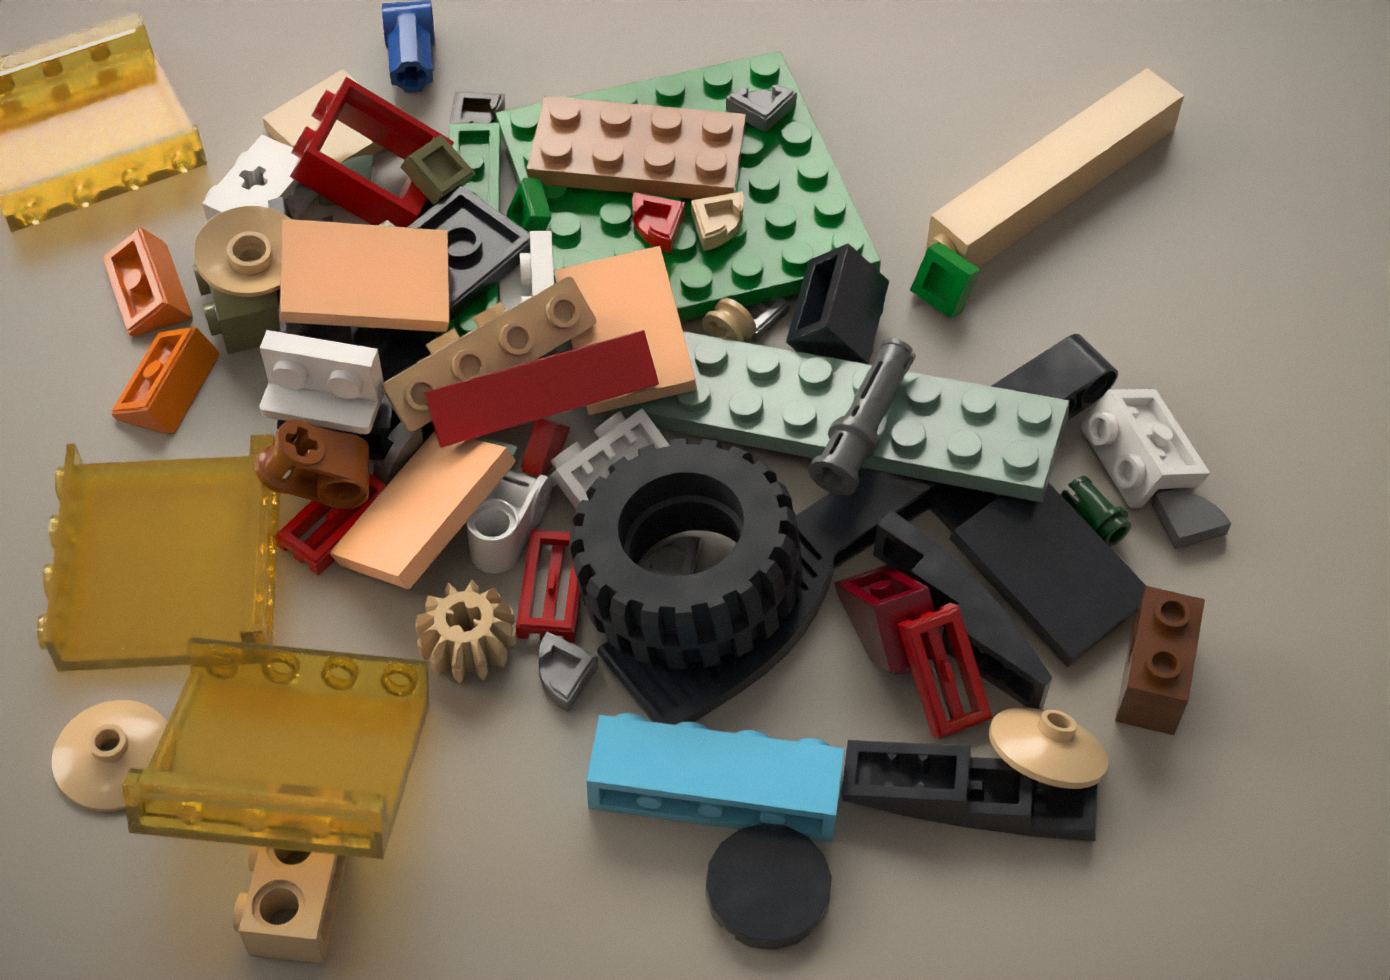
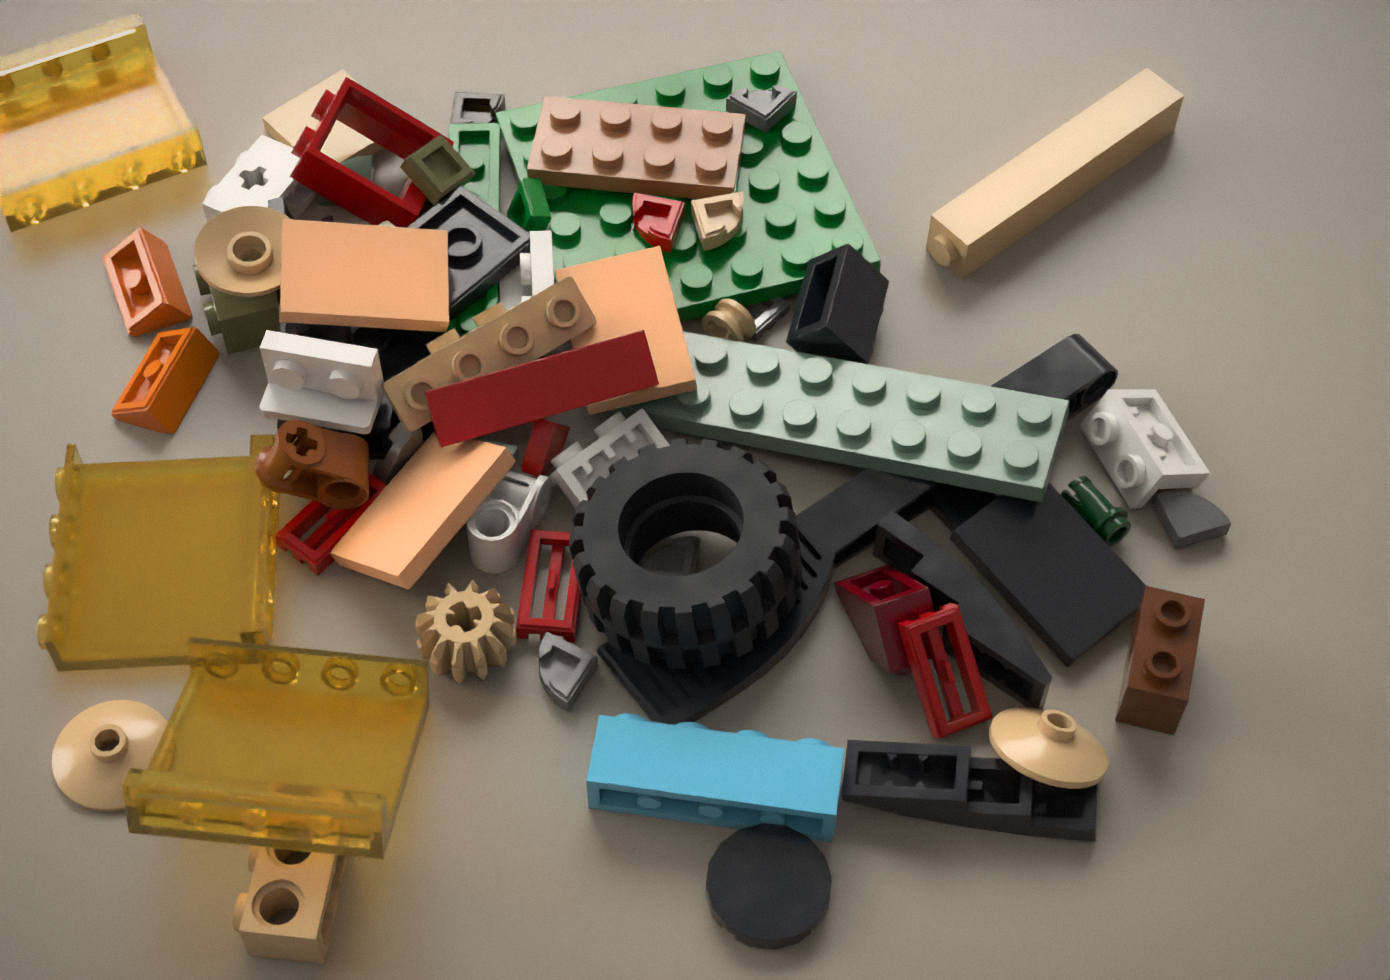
blue piece [382,0,435,93] -> none
dark grey pin [808,338,916,496] -> none
green plate [910,242,981,318] -> none

